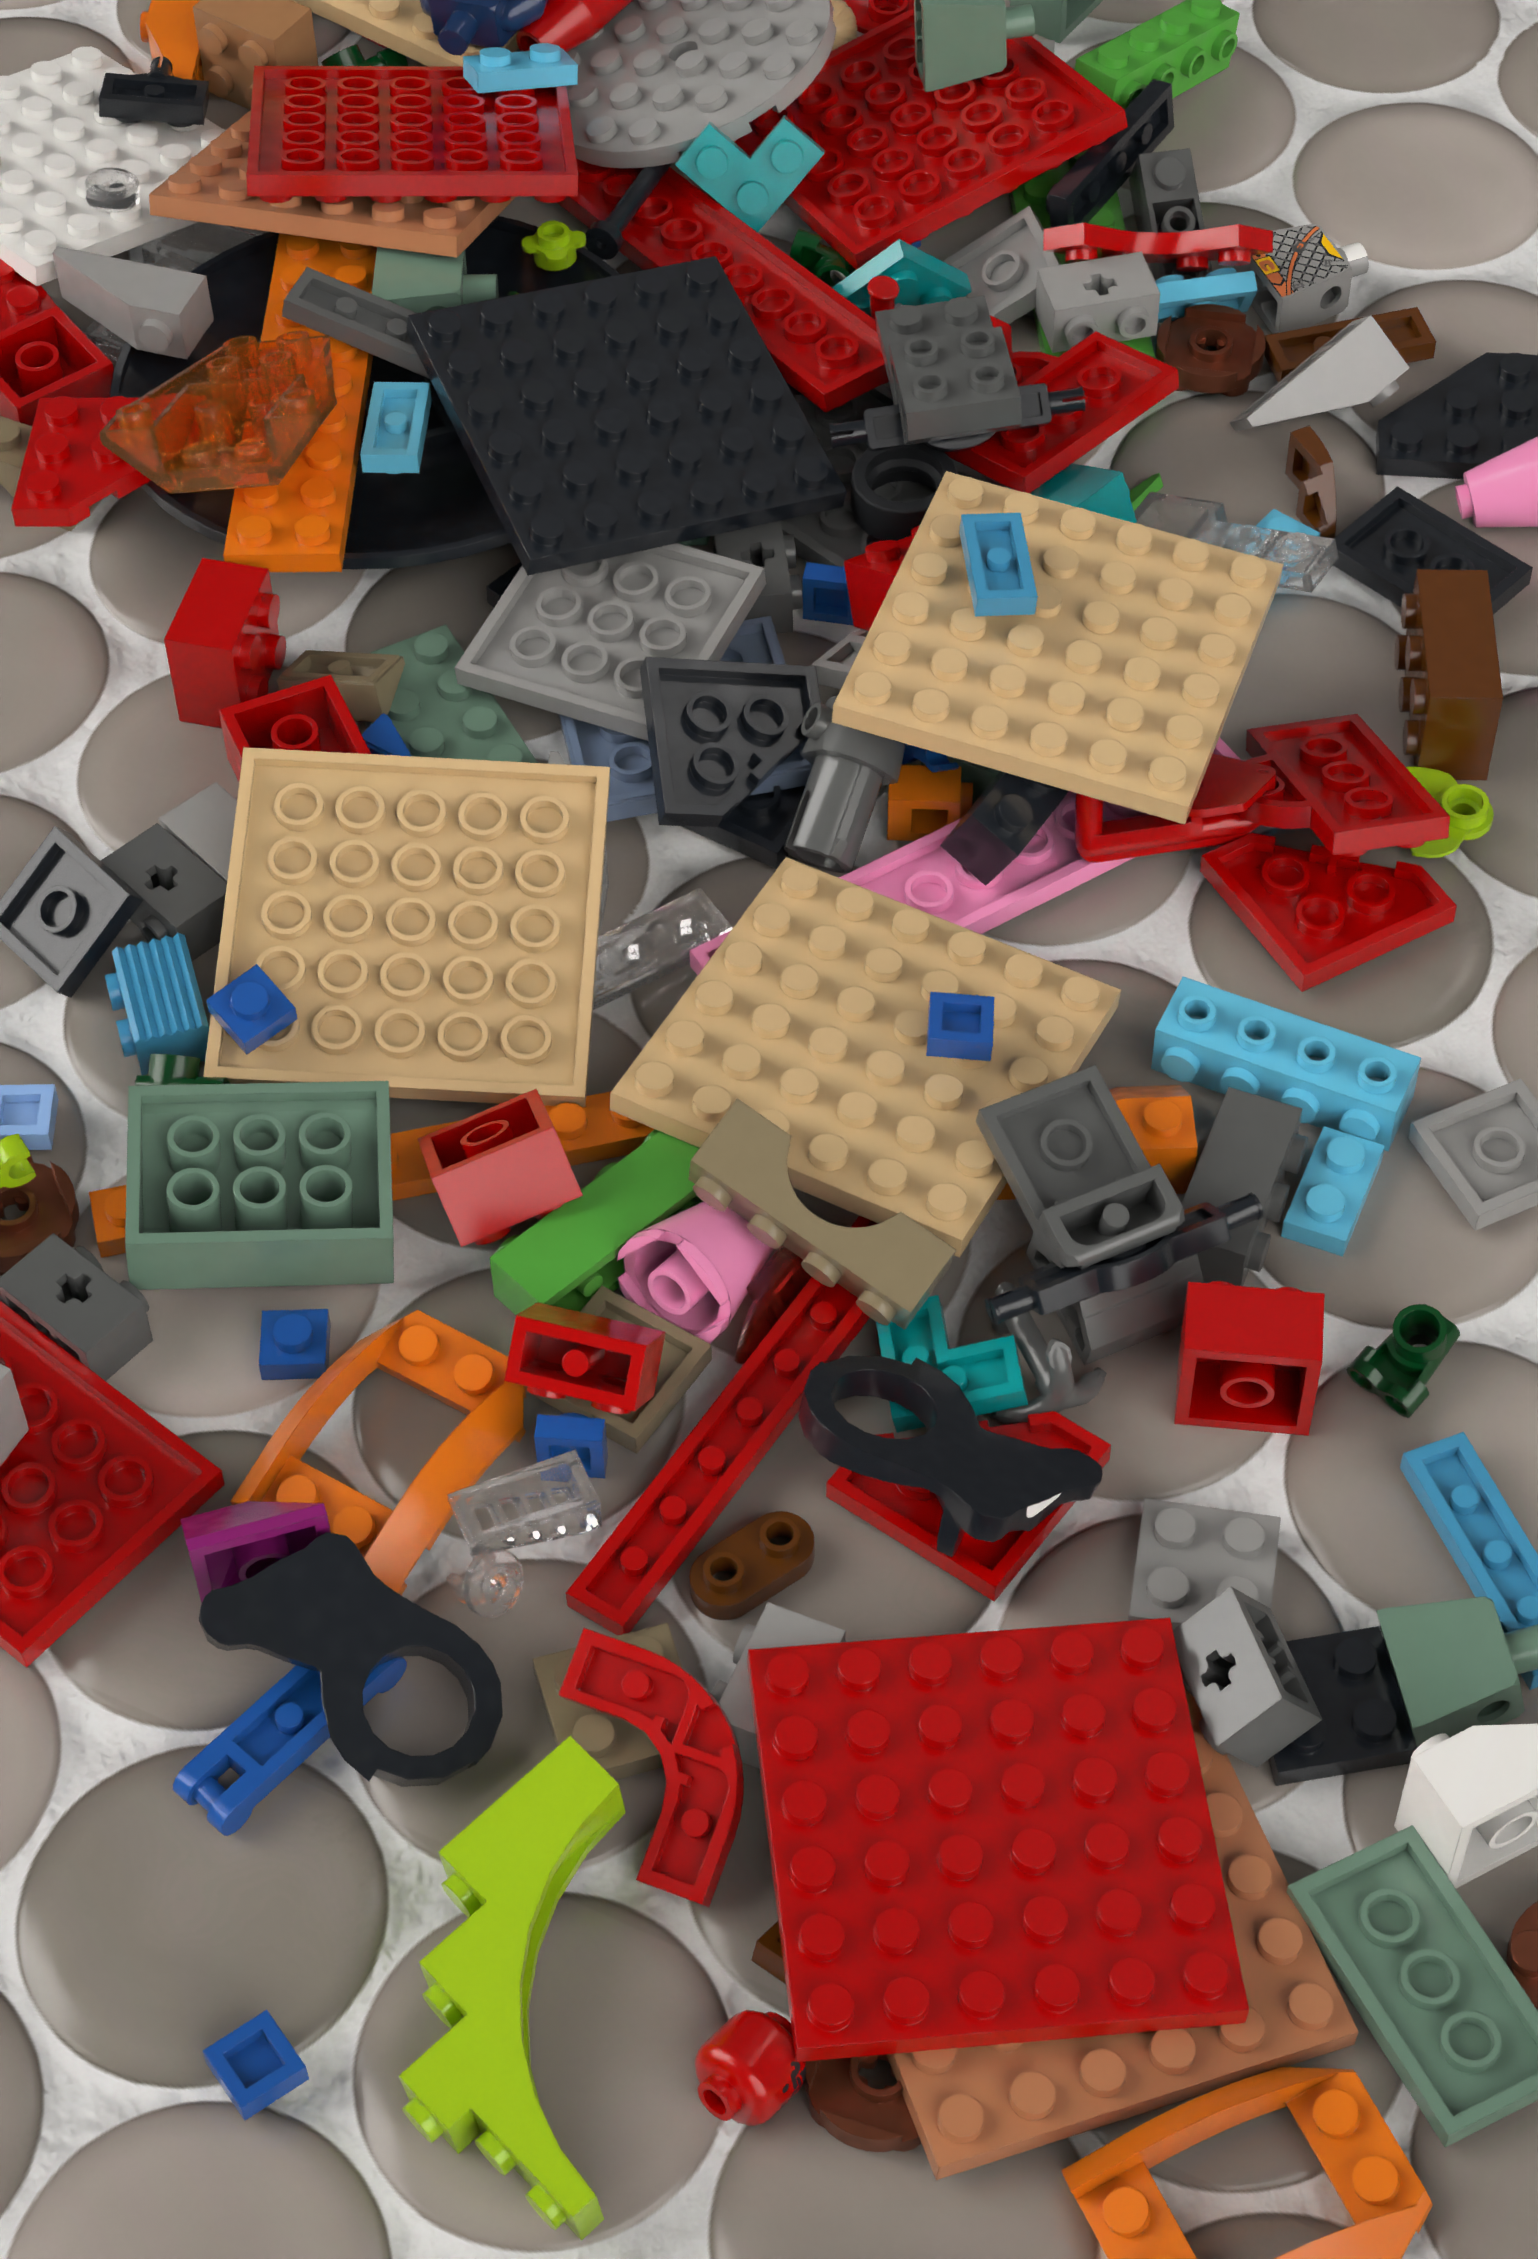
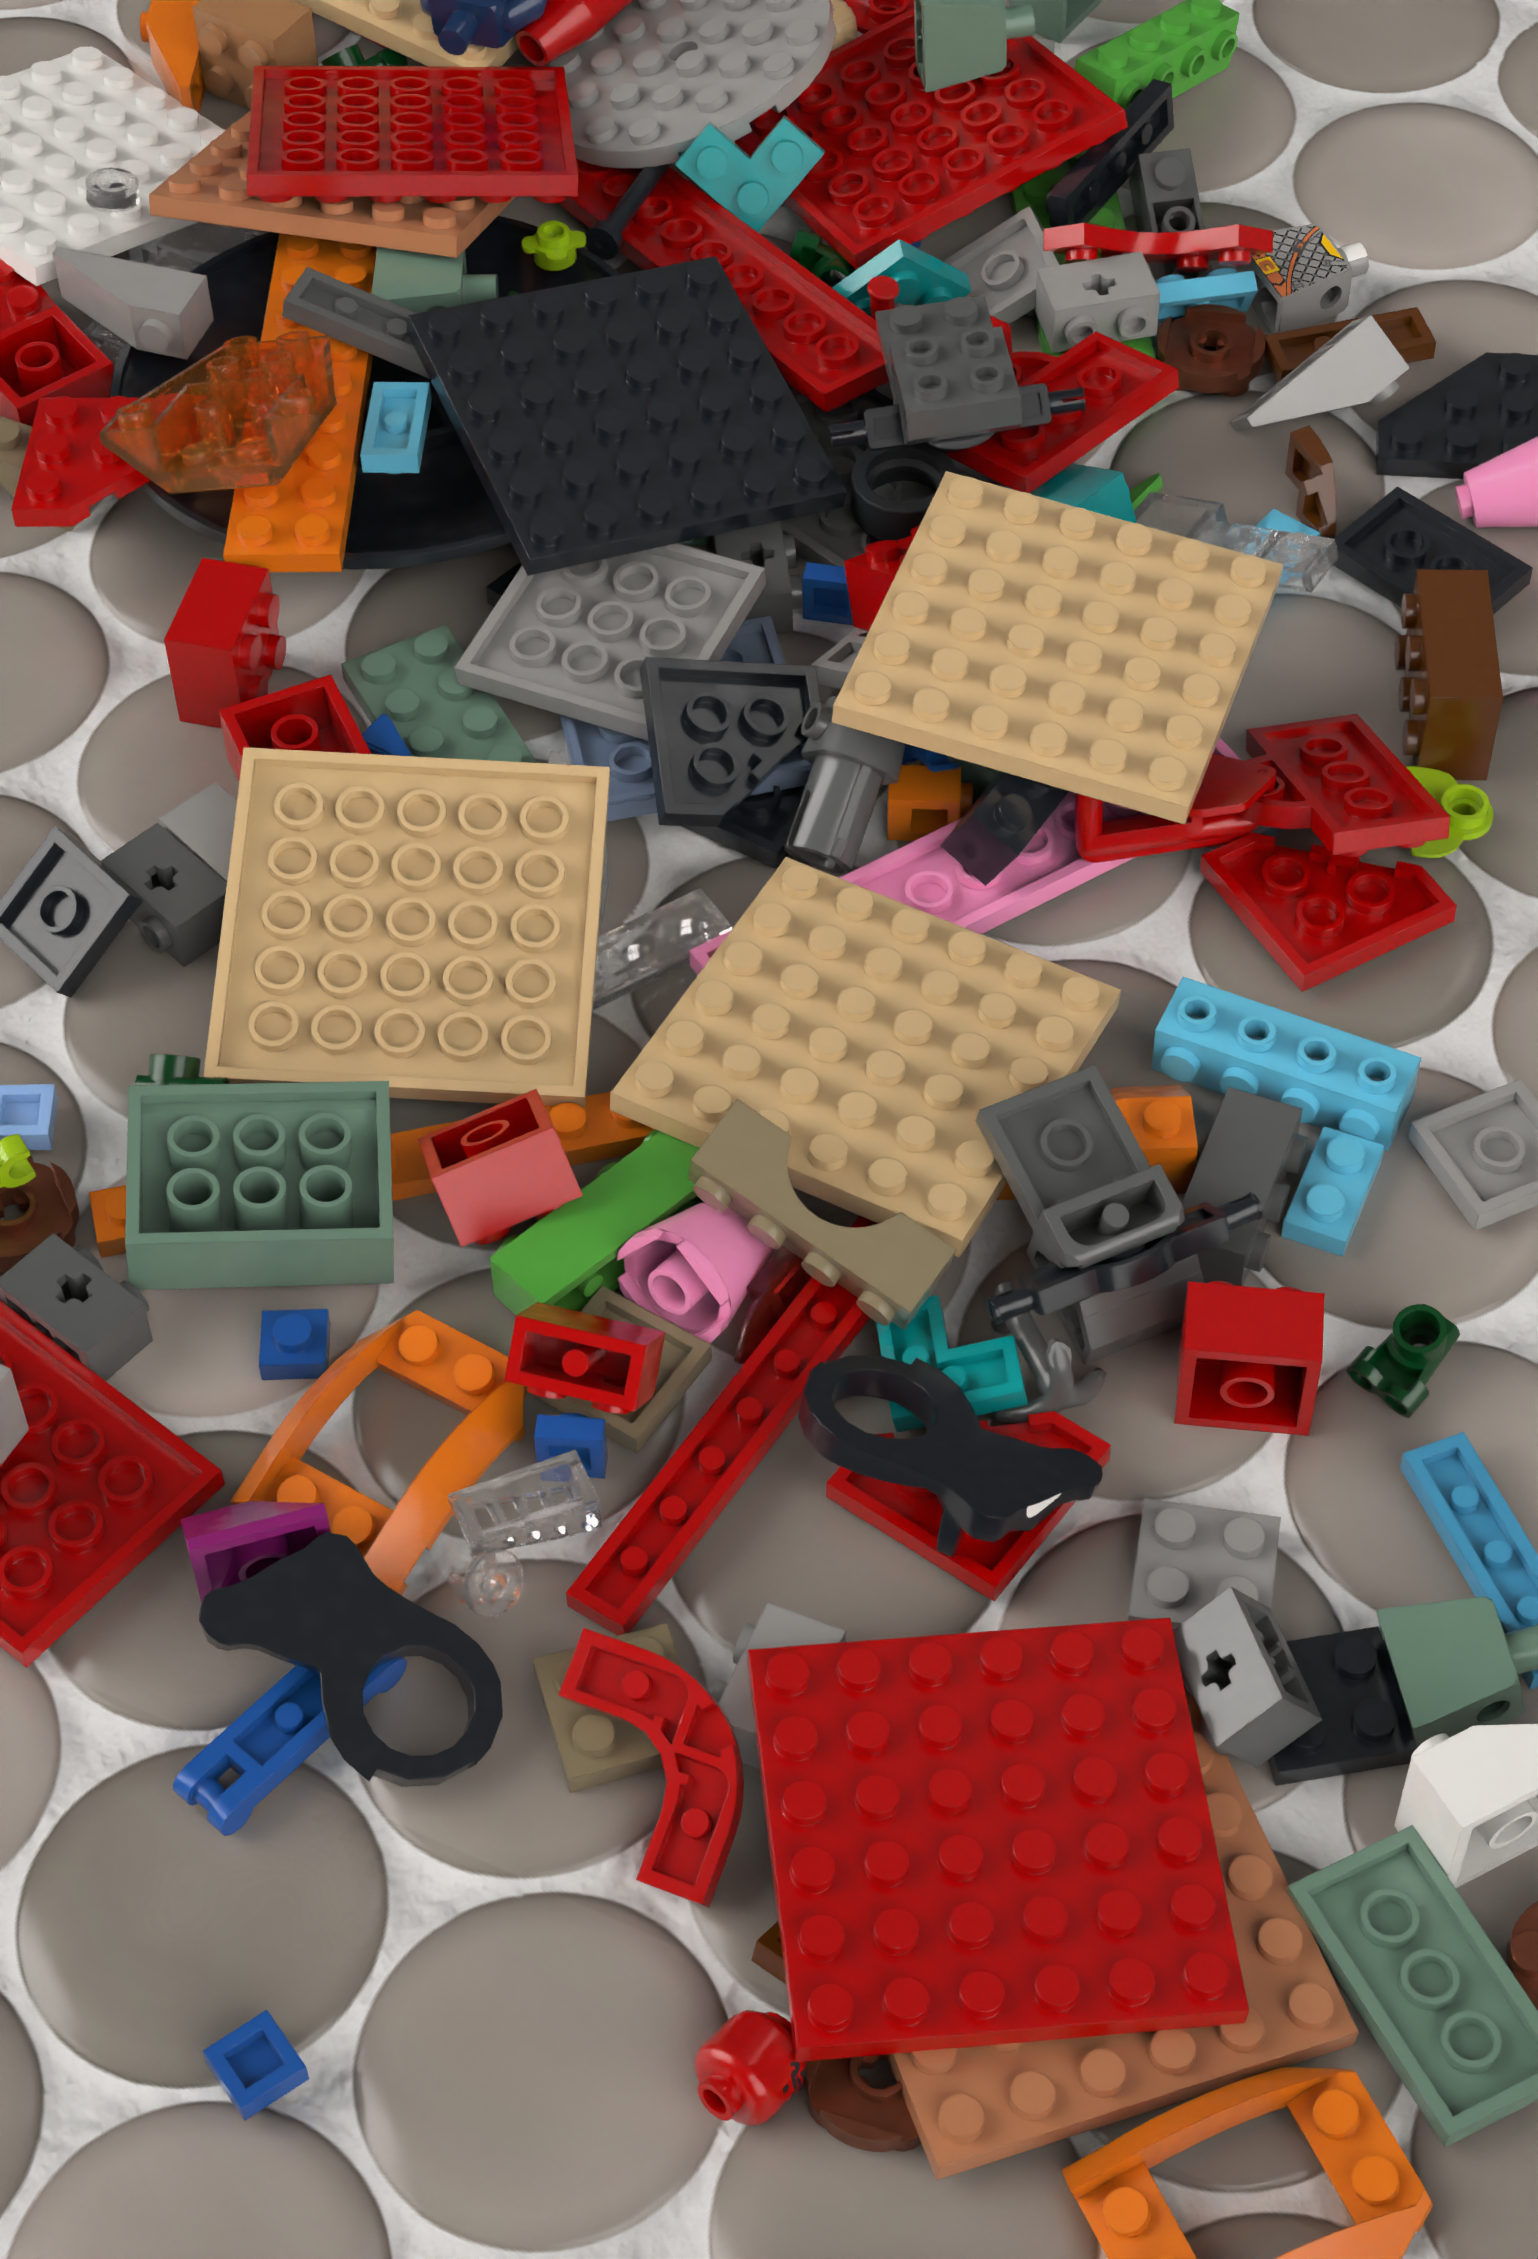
black plate [99,57,209,127] -> none
dark azure brick [104,933,209,1075] -> none
blue plate [206,964,298,1055] -> none
dark tan slope [276,650,405,722] -> none
lime arch [399,1736,626,2241] -> none
medium azure plate [463,43,578,93] -> none
reddish brown plate [689,1511,815,1620] -> none
blue plate [926,992,994,1061] -> none
dark azure plate [959,512,1038,617] -> none

